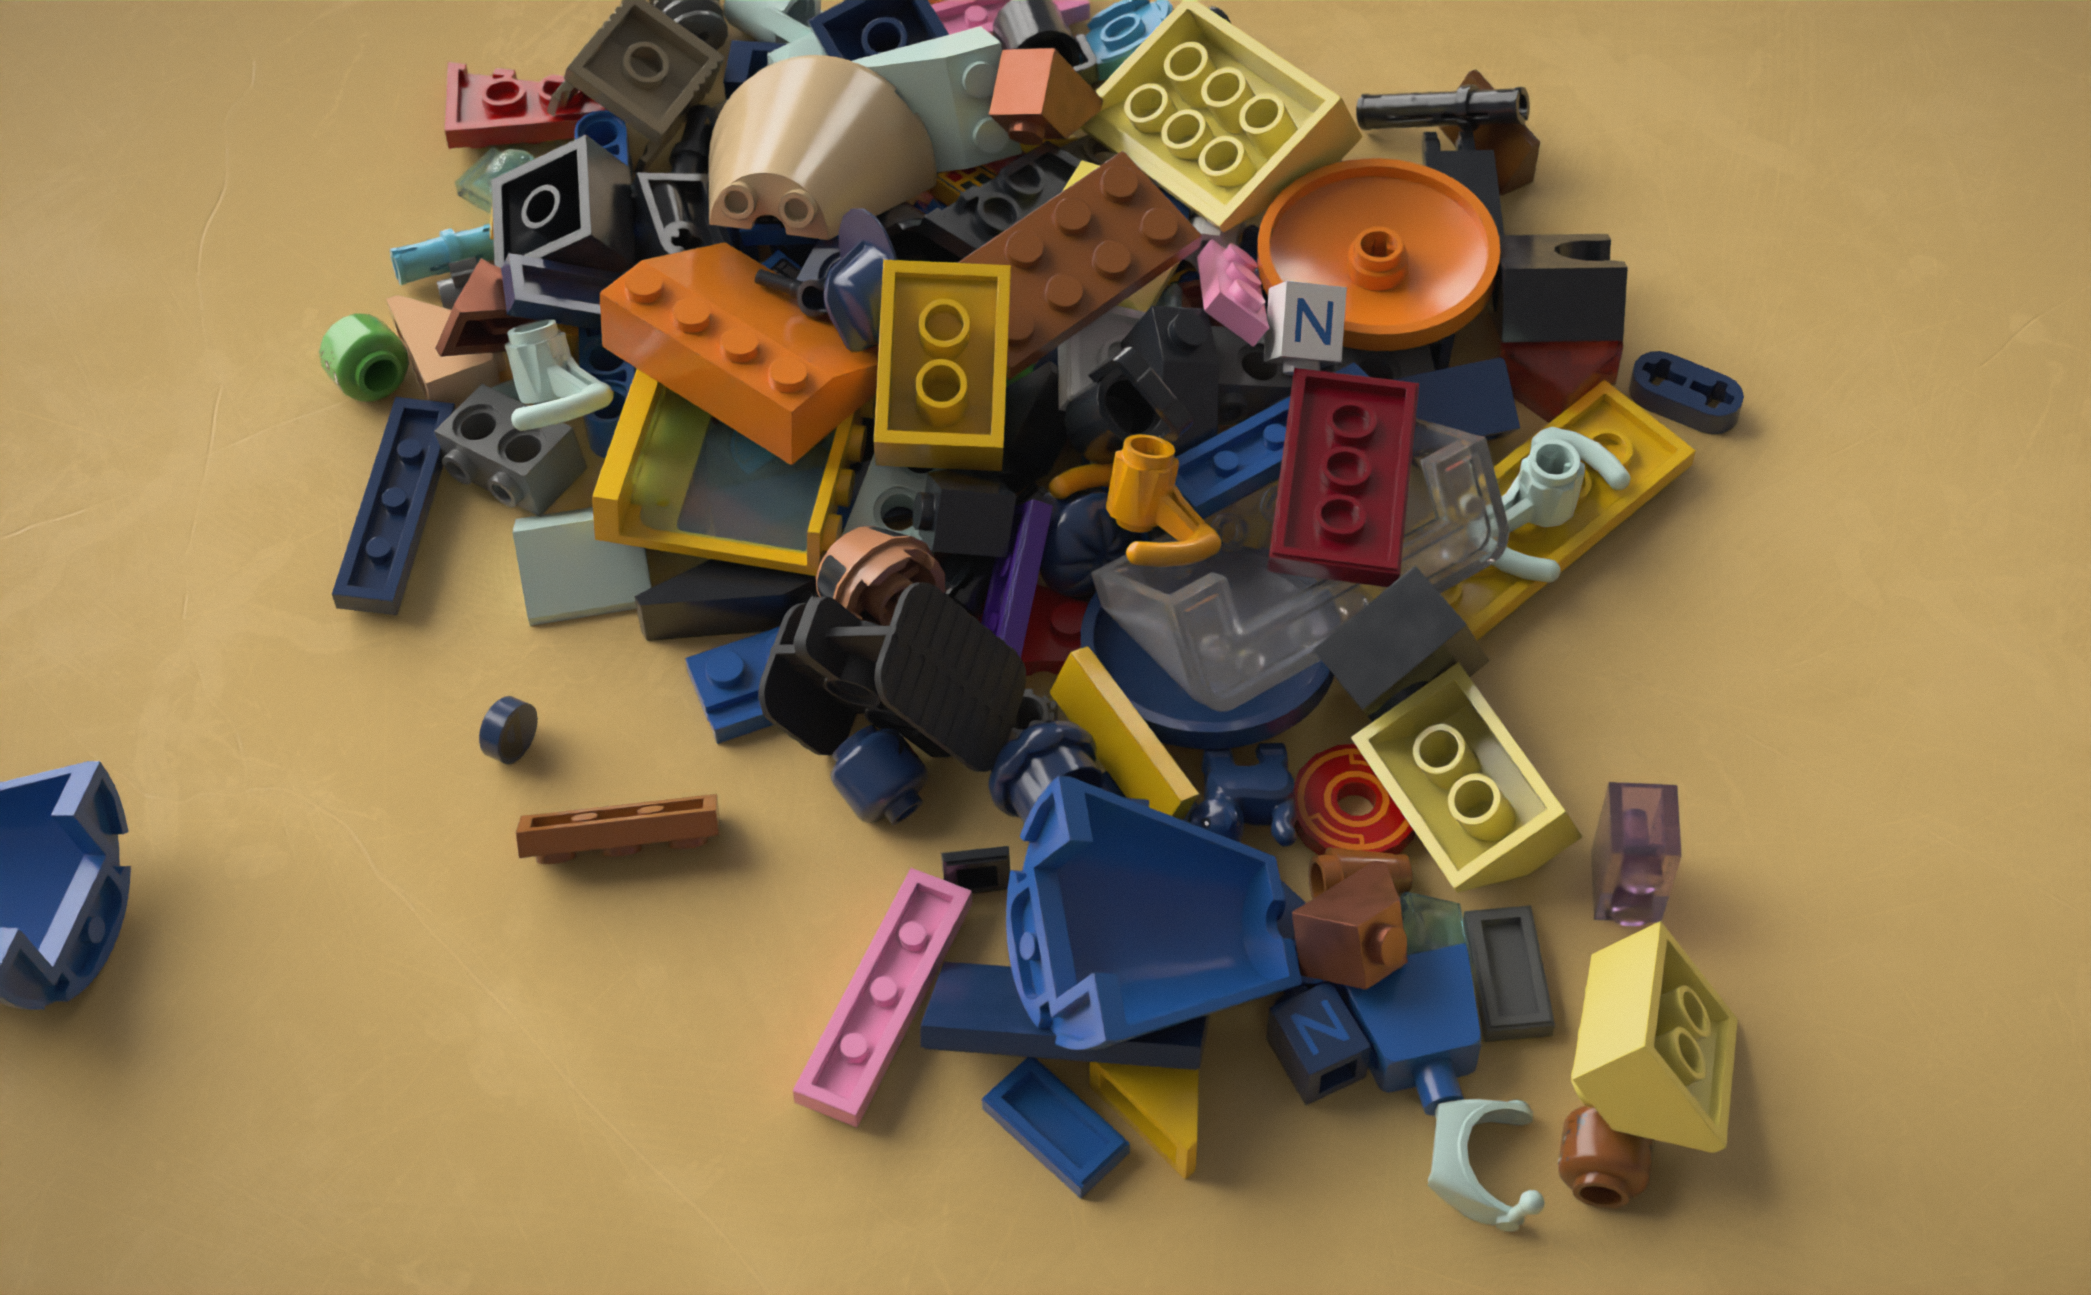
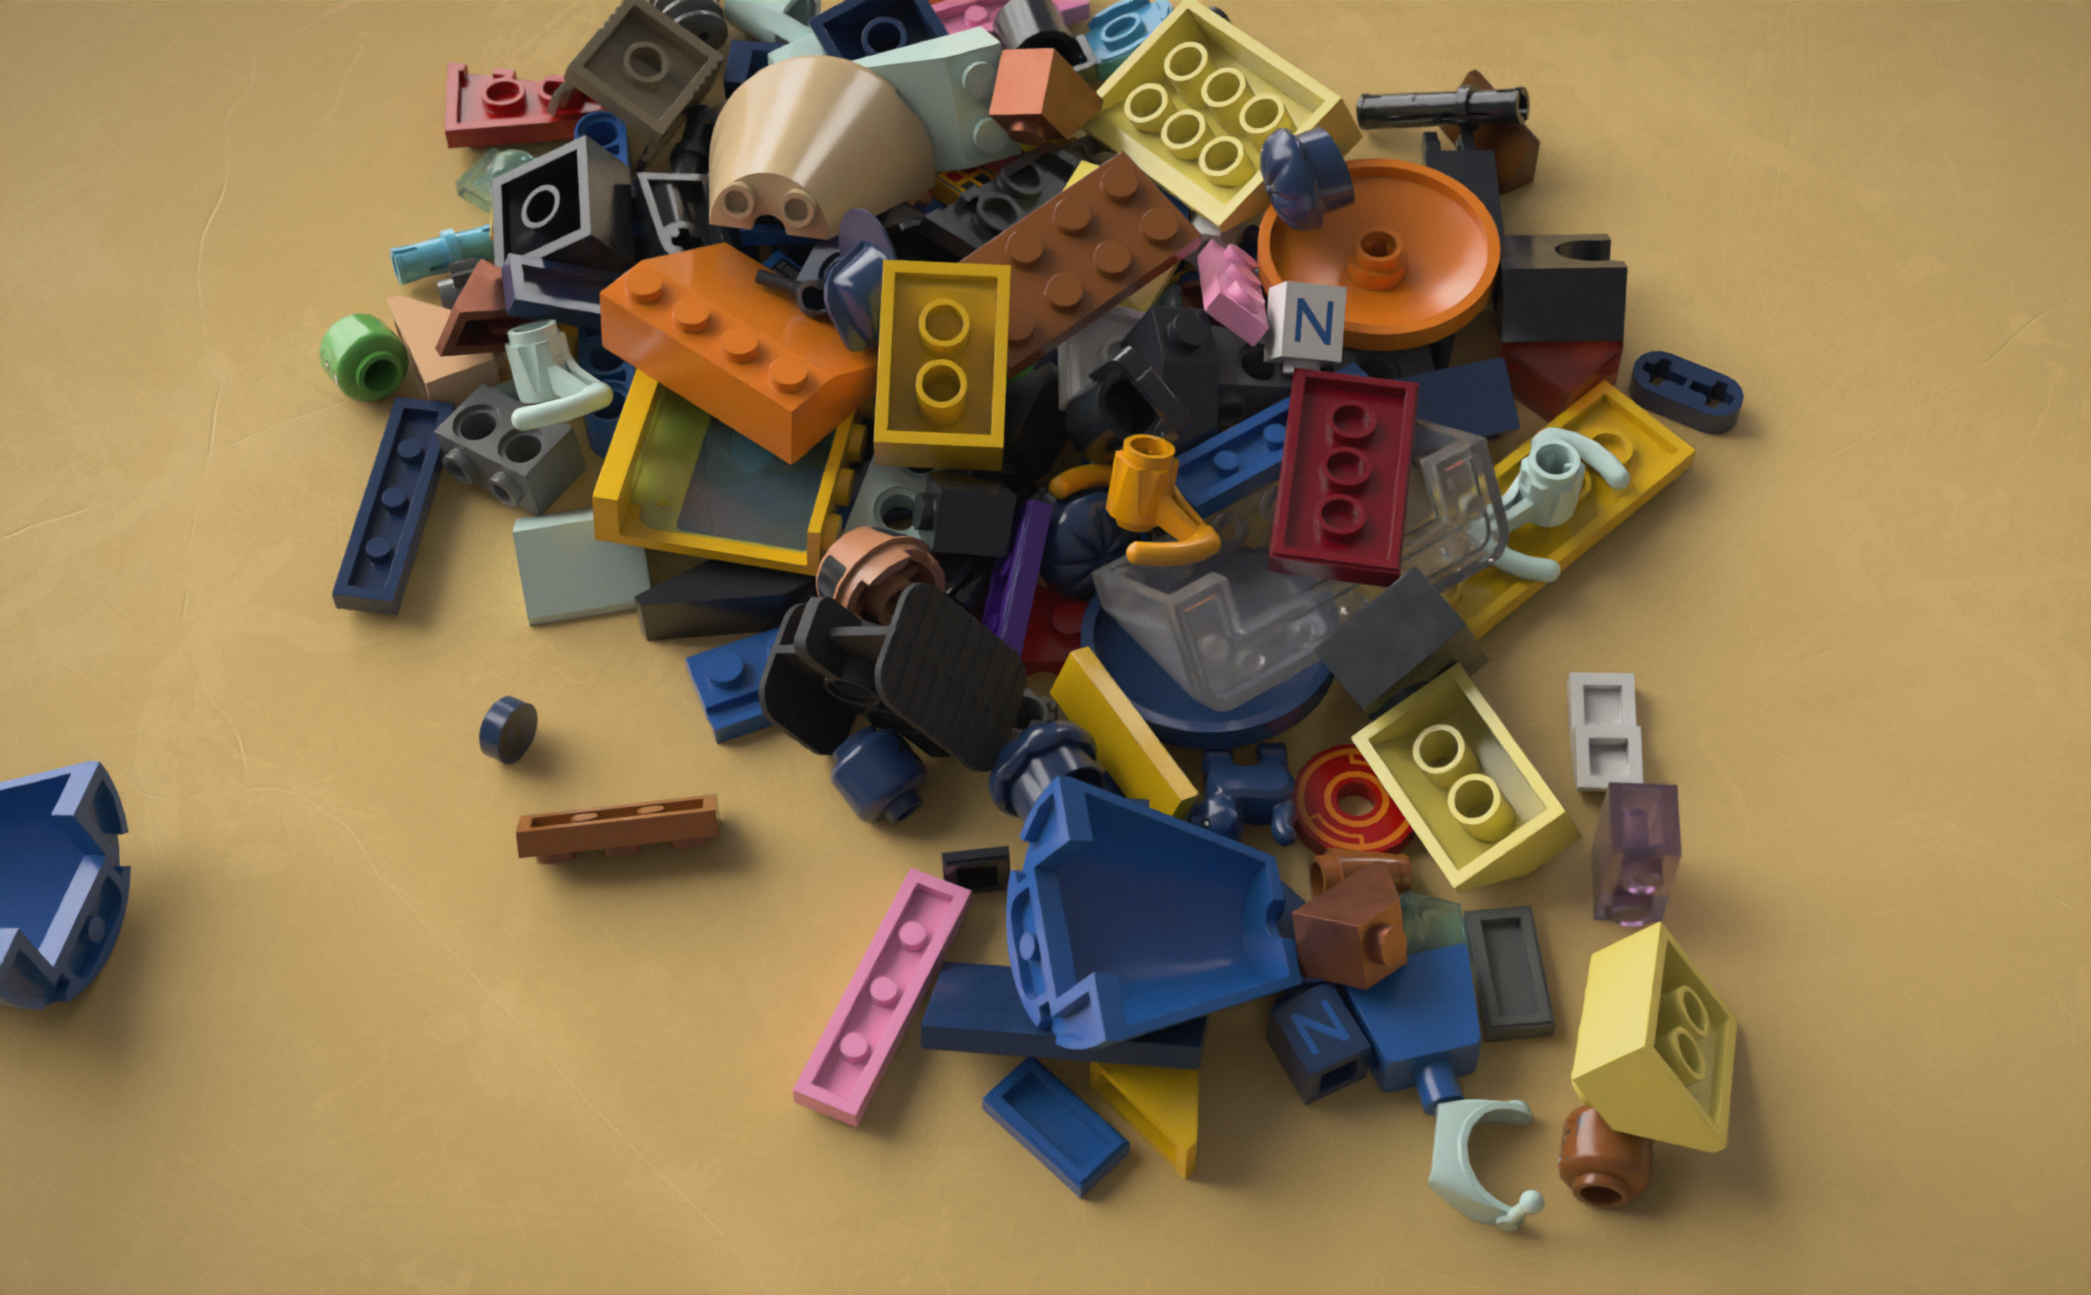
none -> dark blue piece [1260,127,1355,233]
none -> white slope [1566,672,1644,792]

